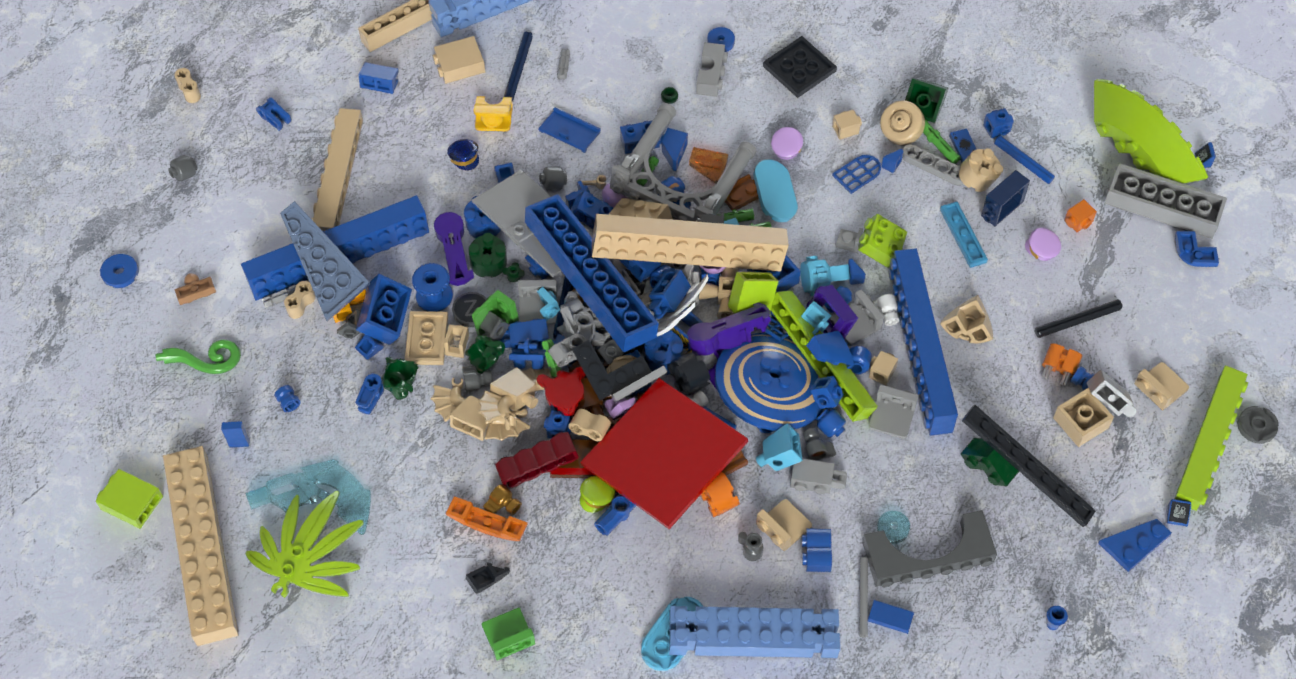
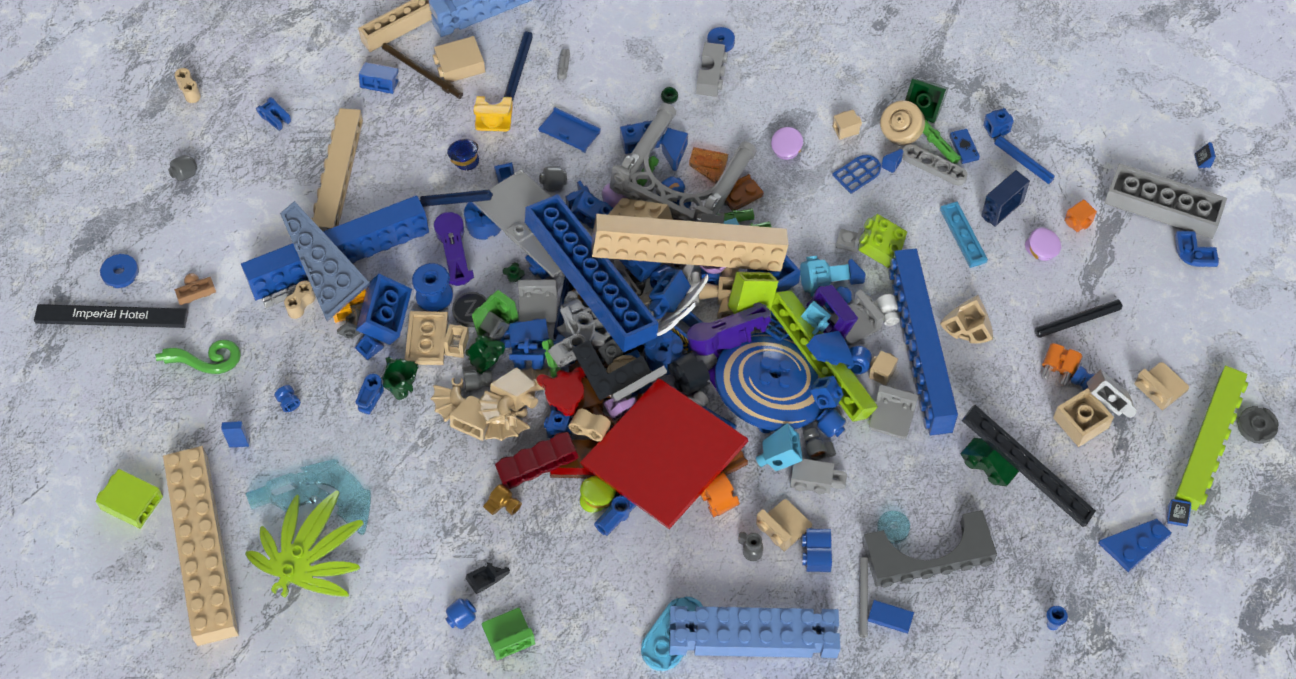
orange slope [446,496,528,541] -> none
dark green brick [468,233,507,278] -> none
medium azure bracket [537,287,560,321] -> none
tan hand [581,175,606,189] -> none
medium azure tile [753,160,798,222] -> none
black plate [763,36,837,98] -> none
tan brick [959,148,1003,192] -> none
lime brick [1094,79,1208,184] -> none
none -> black tile [34,304,188,328]
none -> dark brown bar [382,43,463,99]
none -> dark blue axle [420,189,493,207]
none -> blue head [445,598,477,629]

